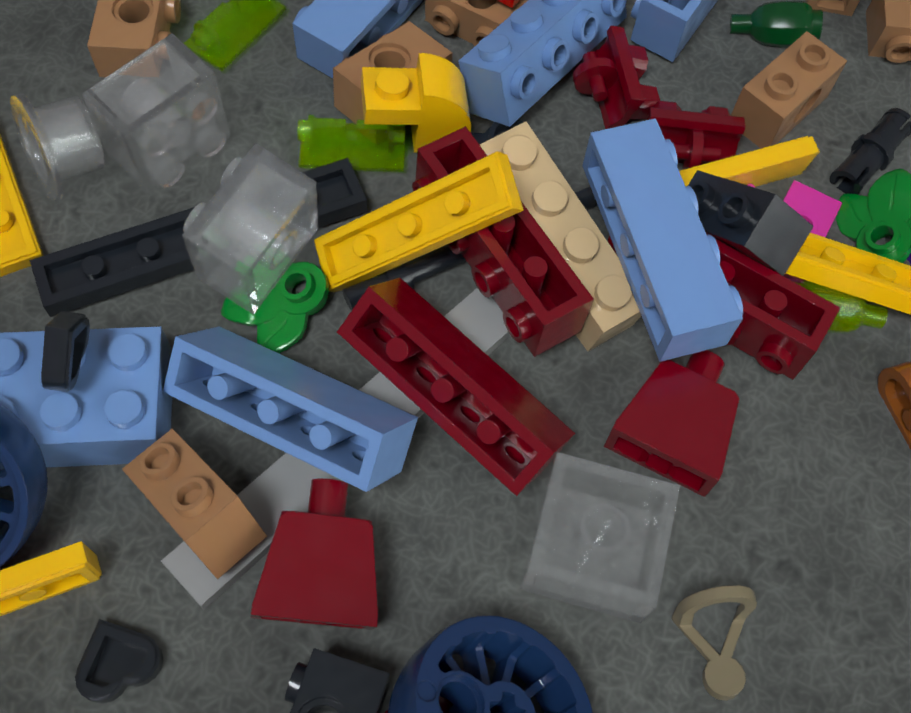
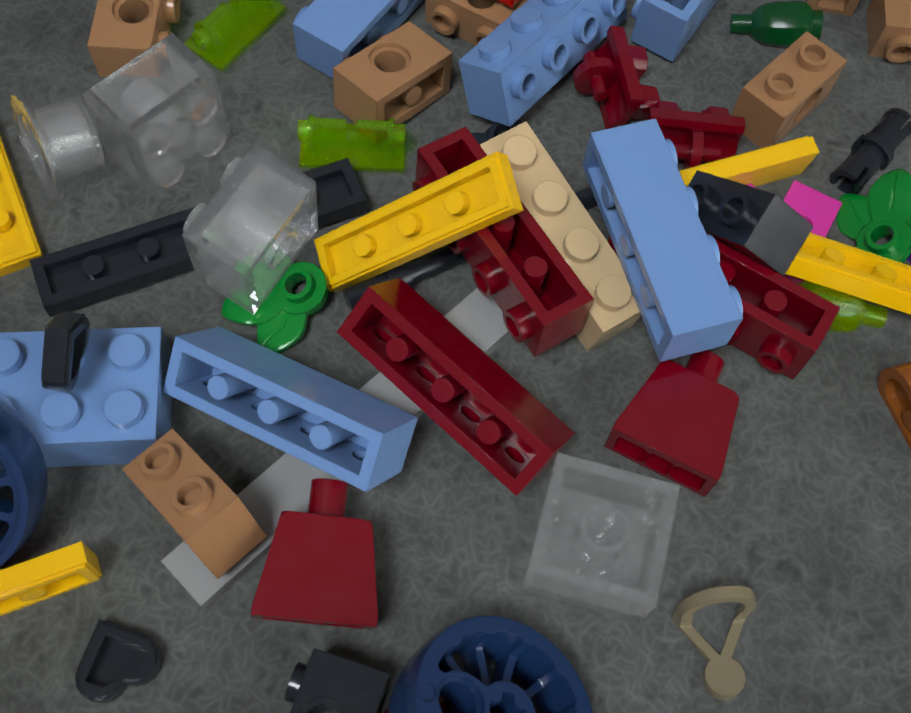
yellow brick [361,53,471,153] -> none

